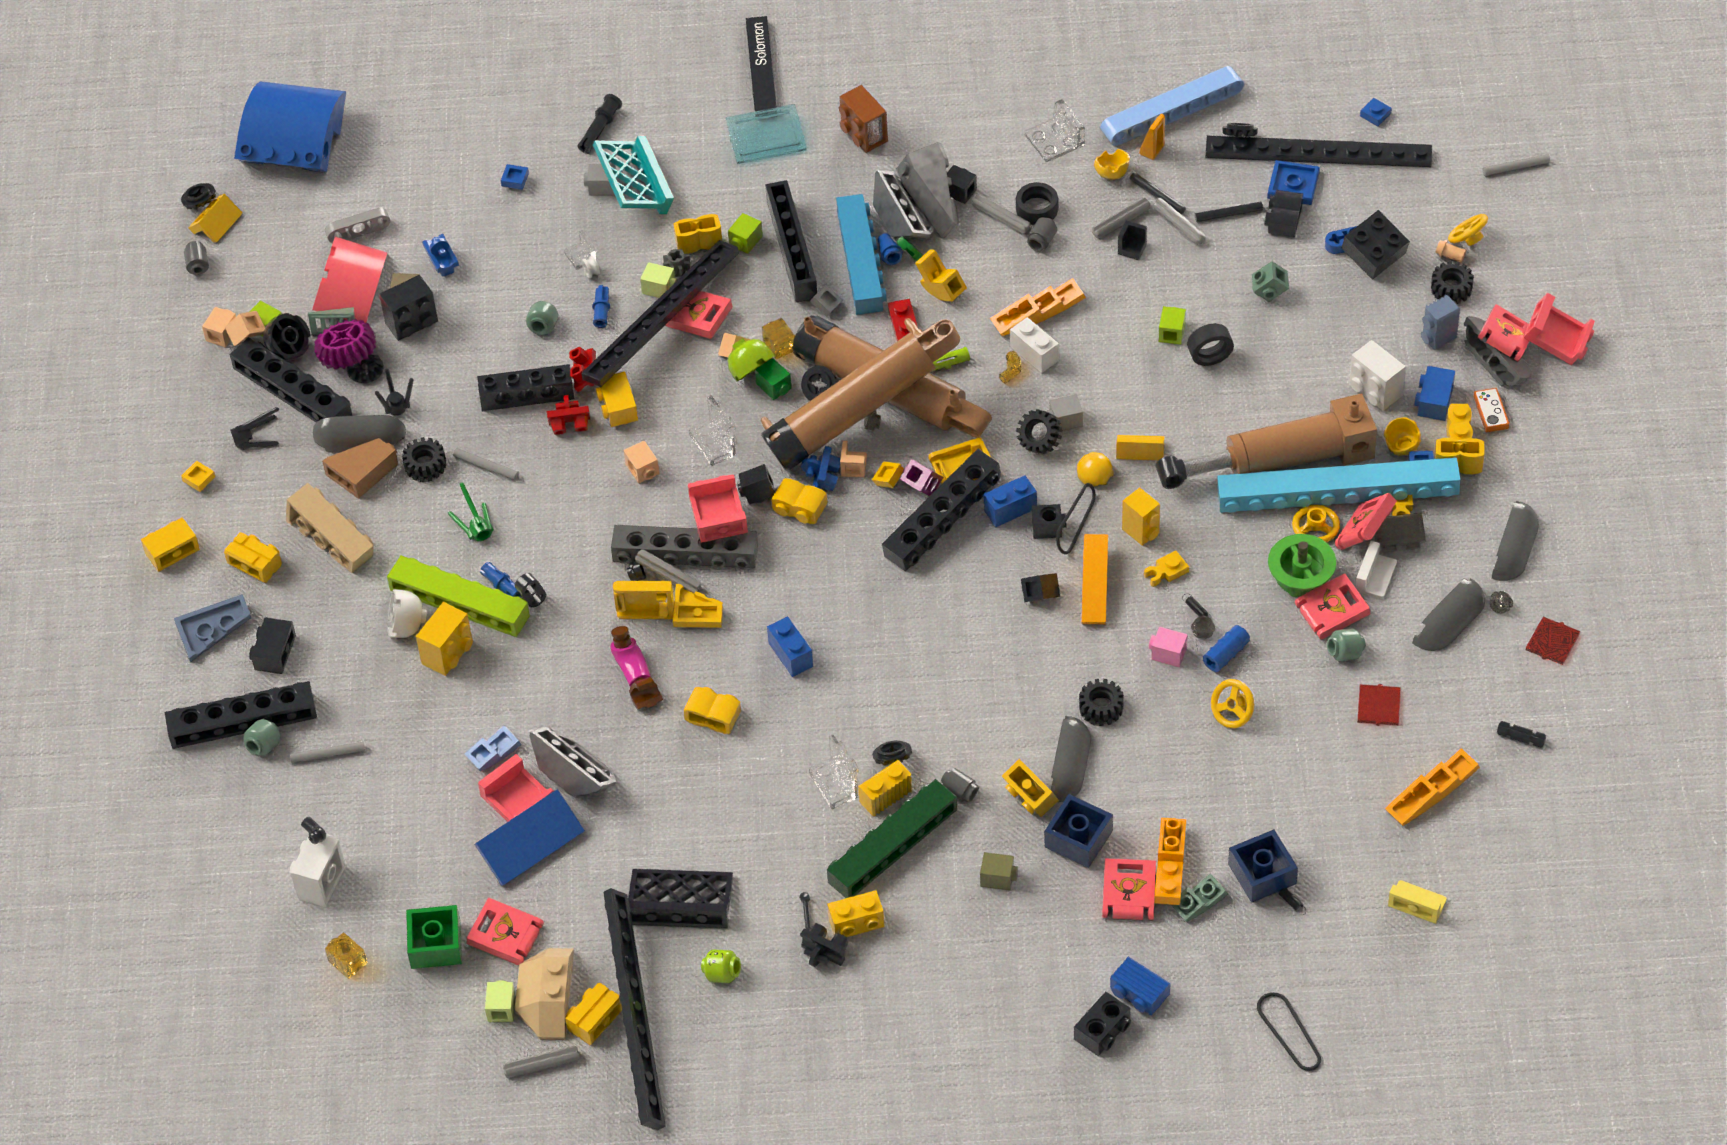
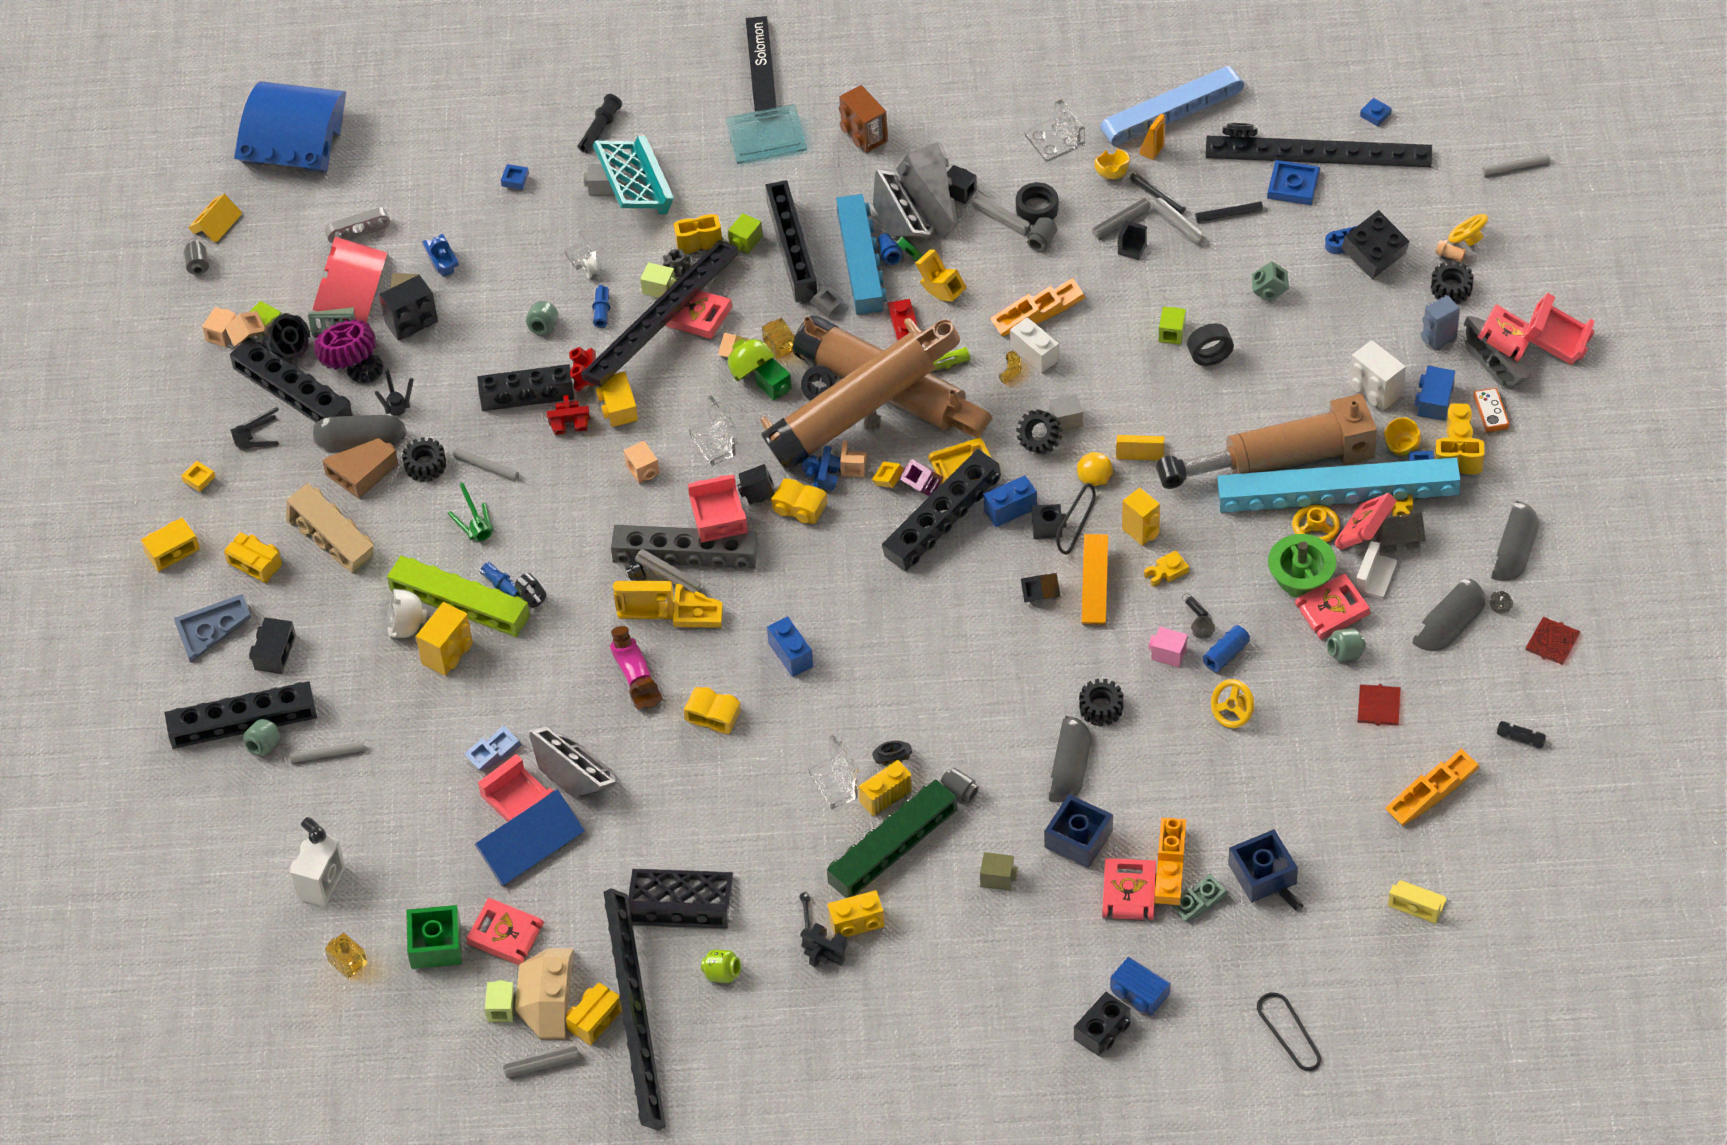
black gear [181,183,216,210] -> none
yellow brick [1002,759,1059,817] -> none
black brick [1264,190,1303,237] -> none

